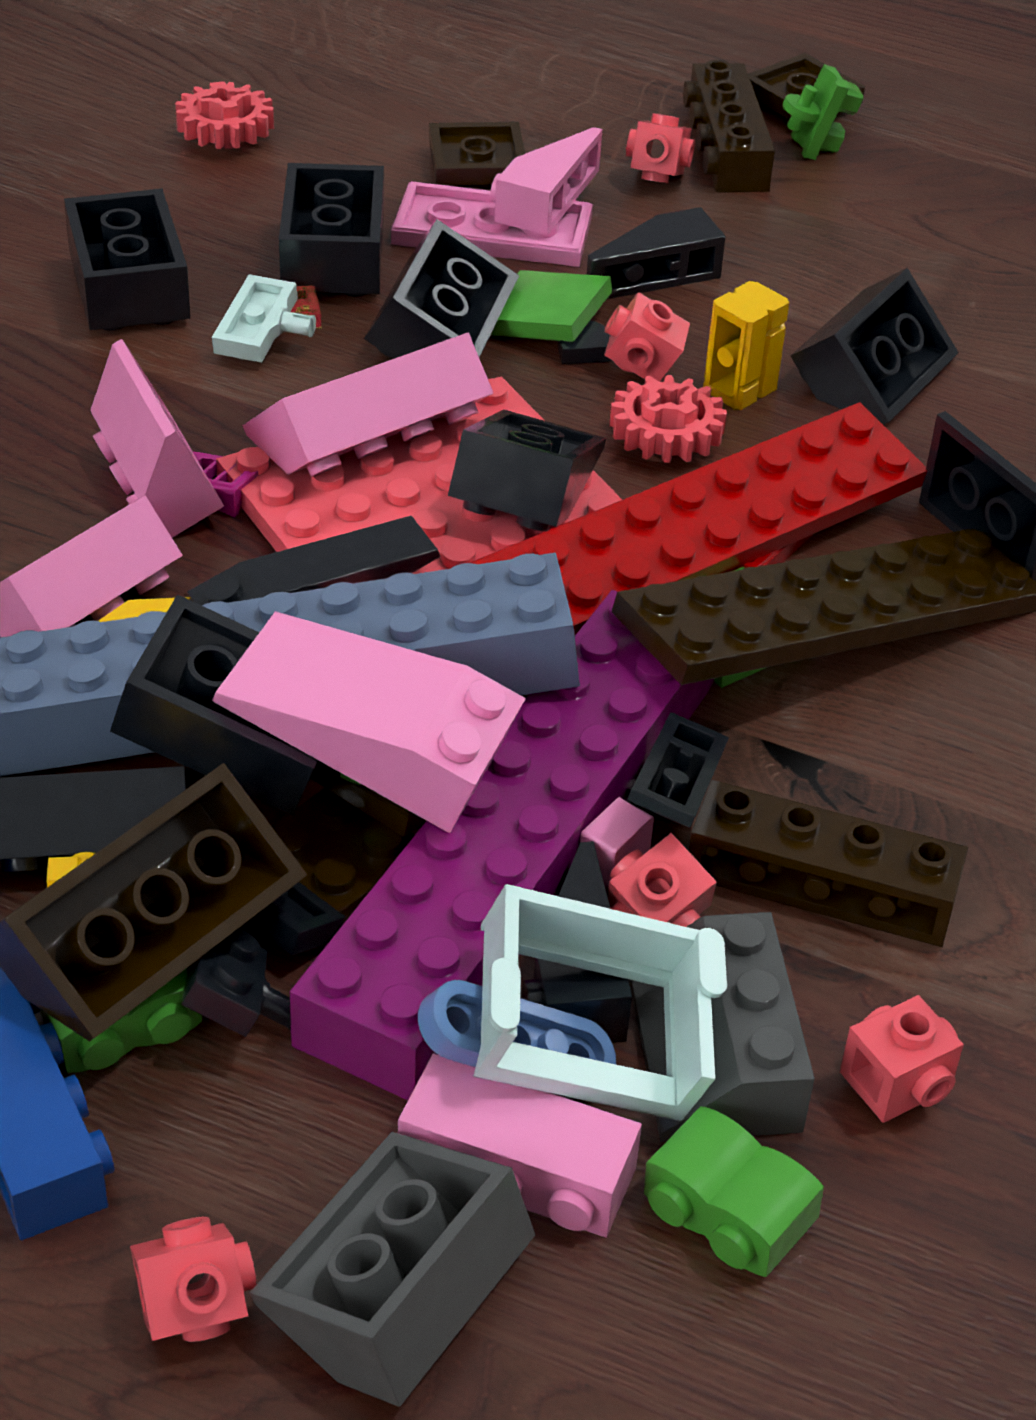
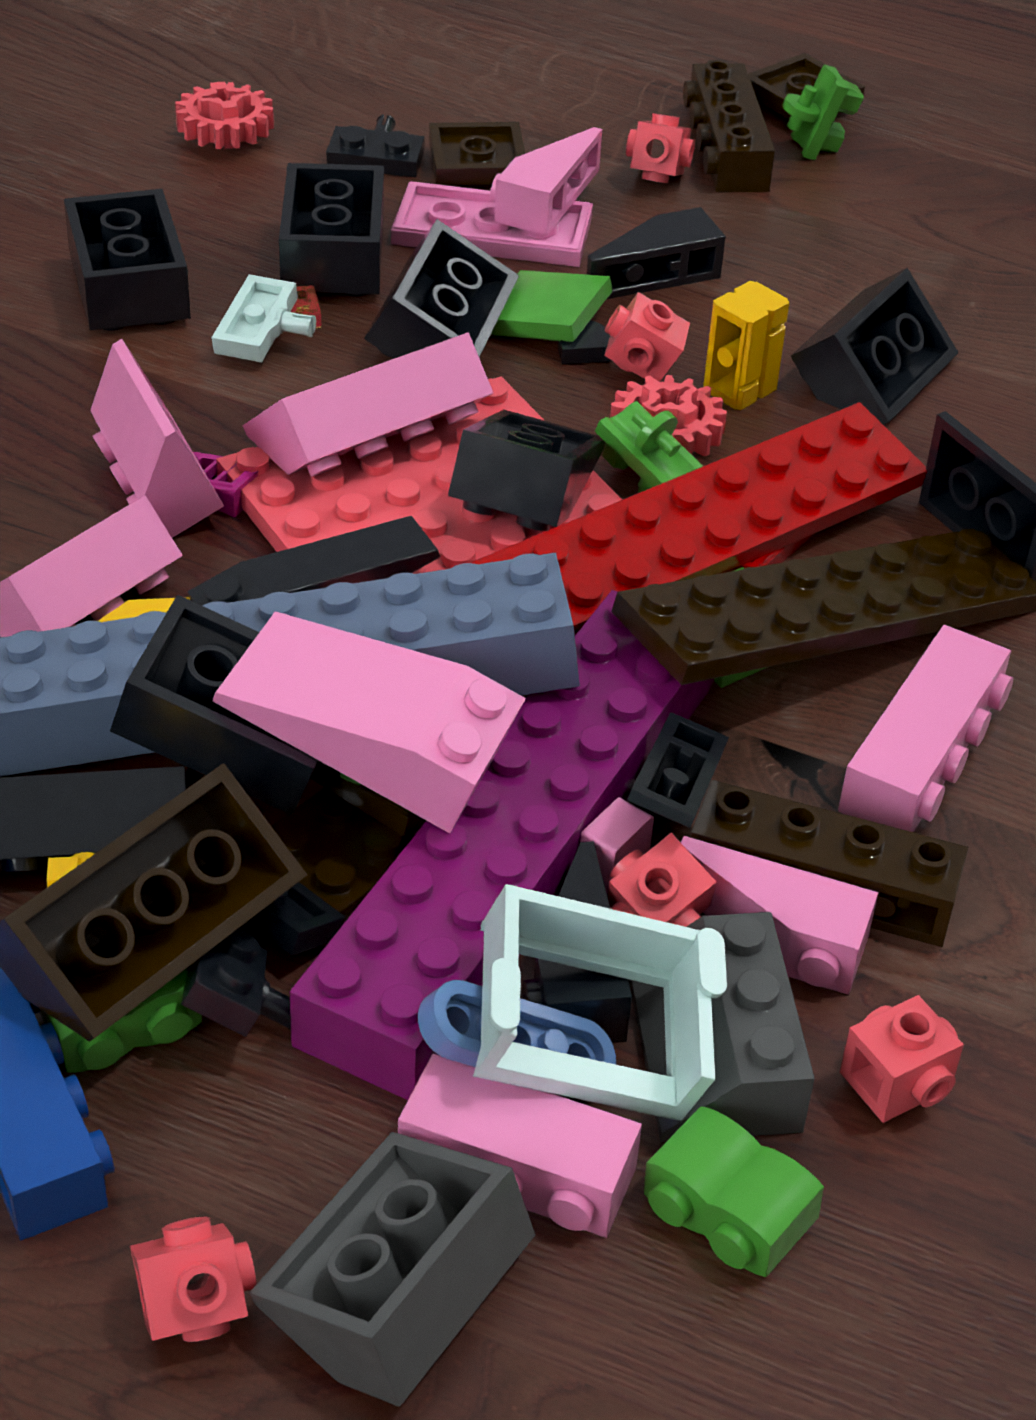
none -> black plate [326,114,425,178]
none -> bright green hips [594,401,703,493]
none -> bright pink slope [681,836,878,995]
none -> bright pink brick [838,625,1014,832]

